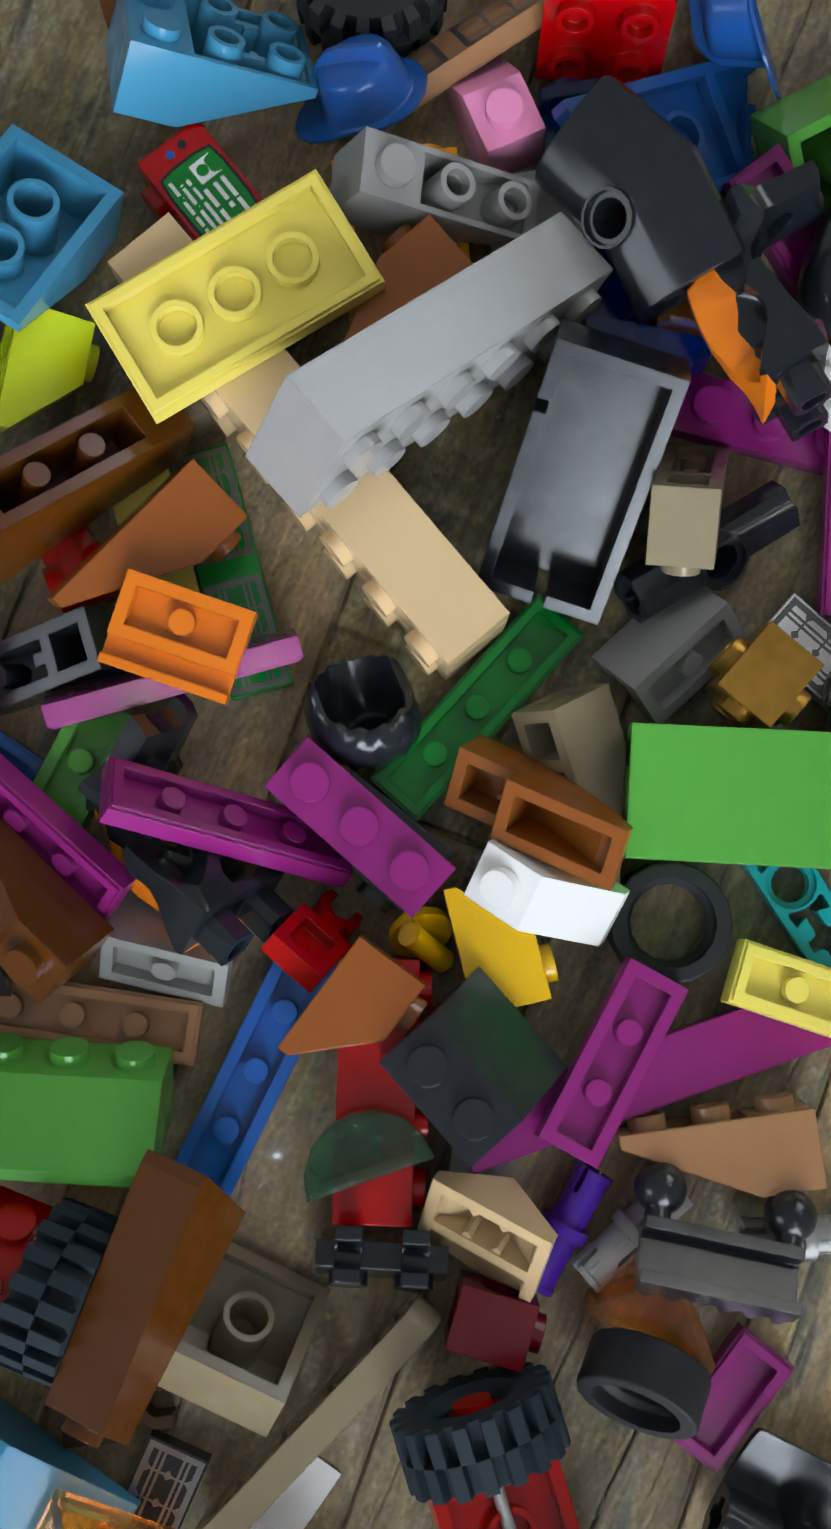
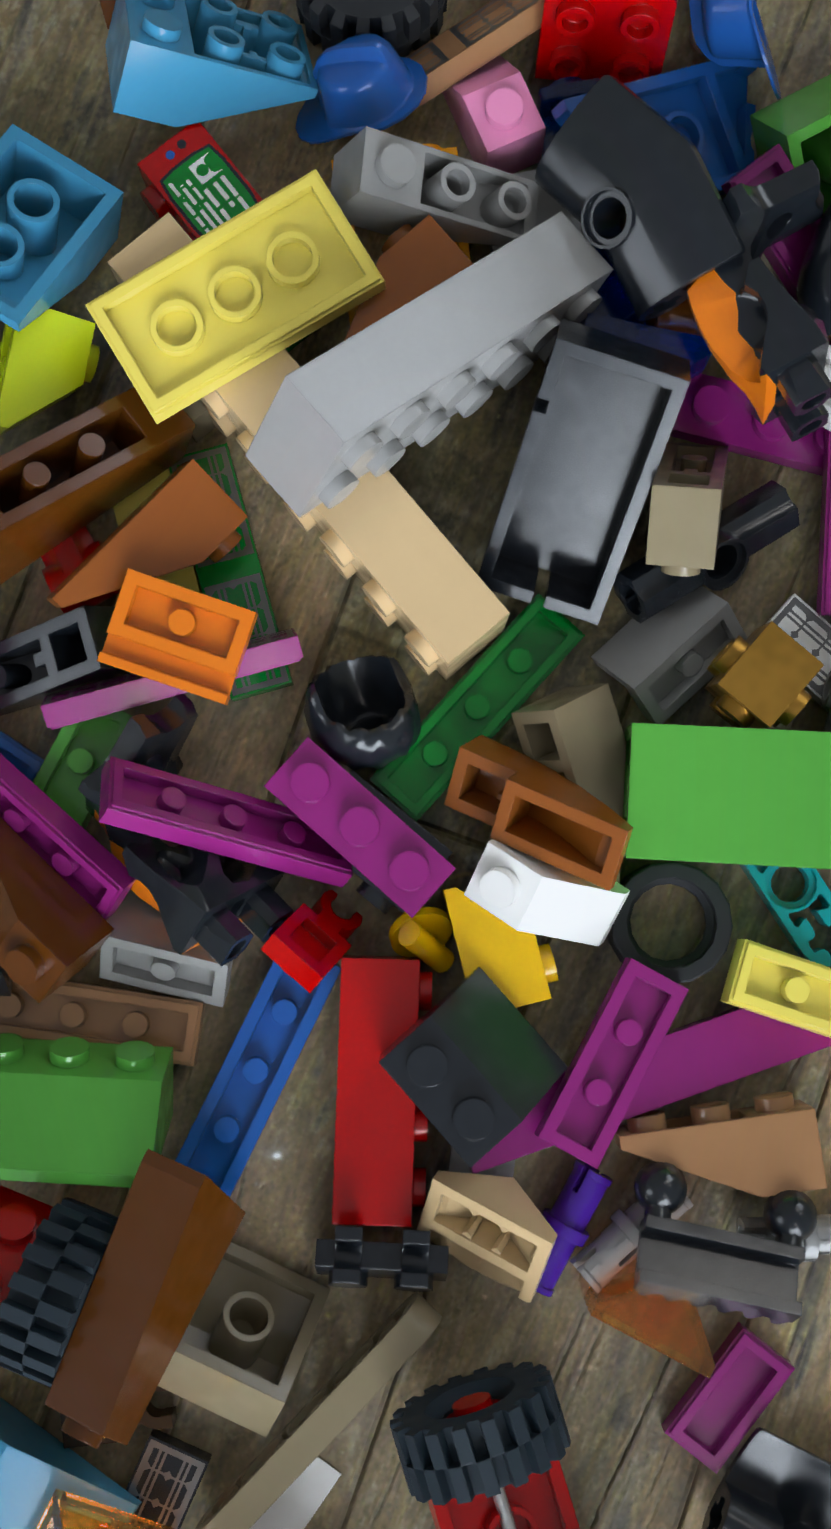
dark orange slope [277,934,428,1056] -> none
clear green plate [303,1108,435,1203] -> none
dark red brick [444,1269,547,1372] -> none
black tyre [576,1327,711,1440] -> none

